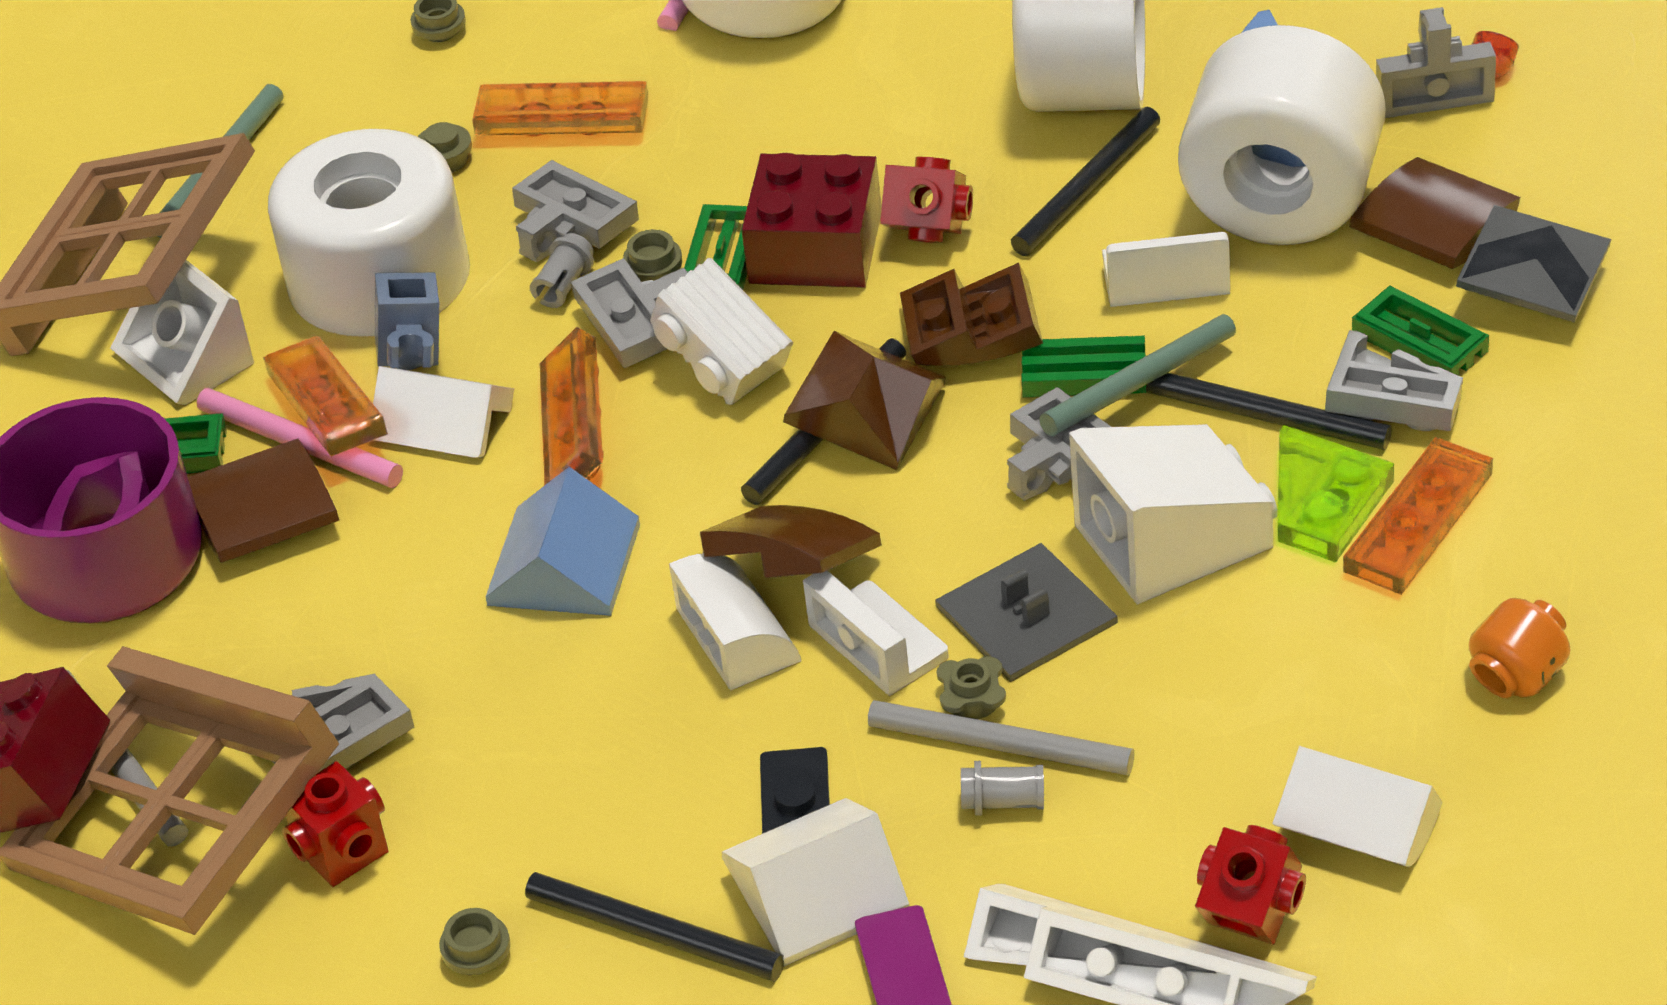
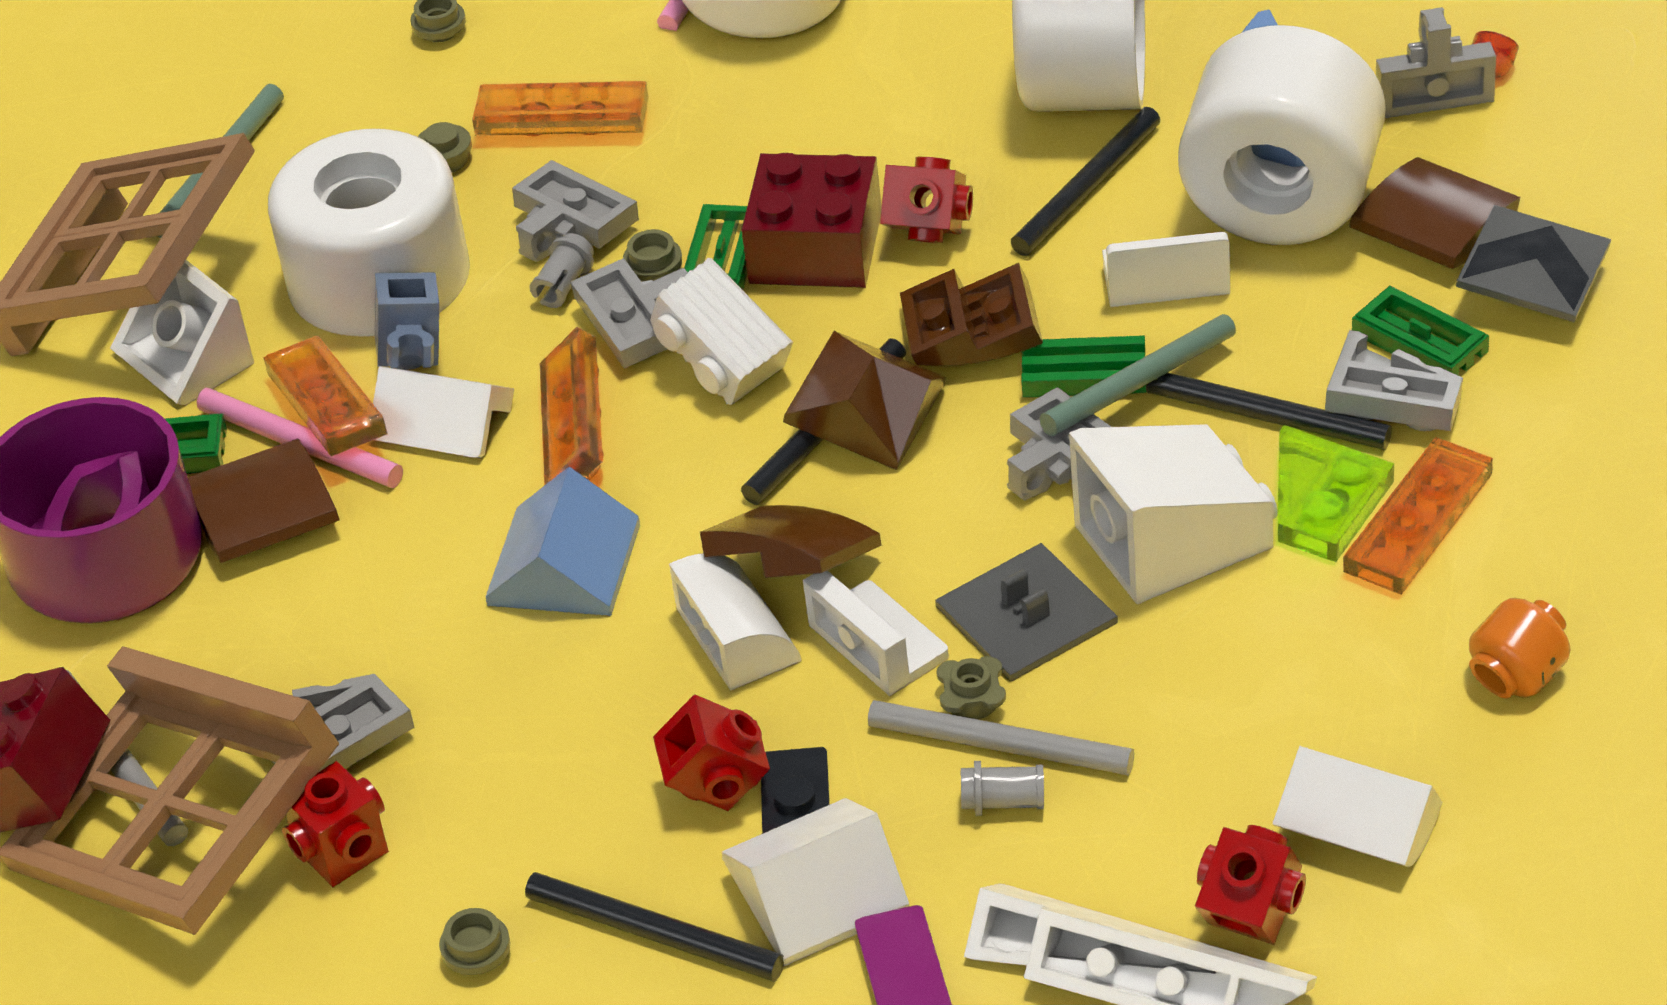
none -> red brick [653,694,770,811]

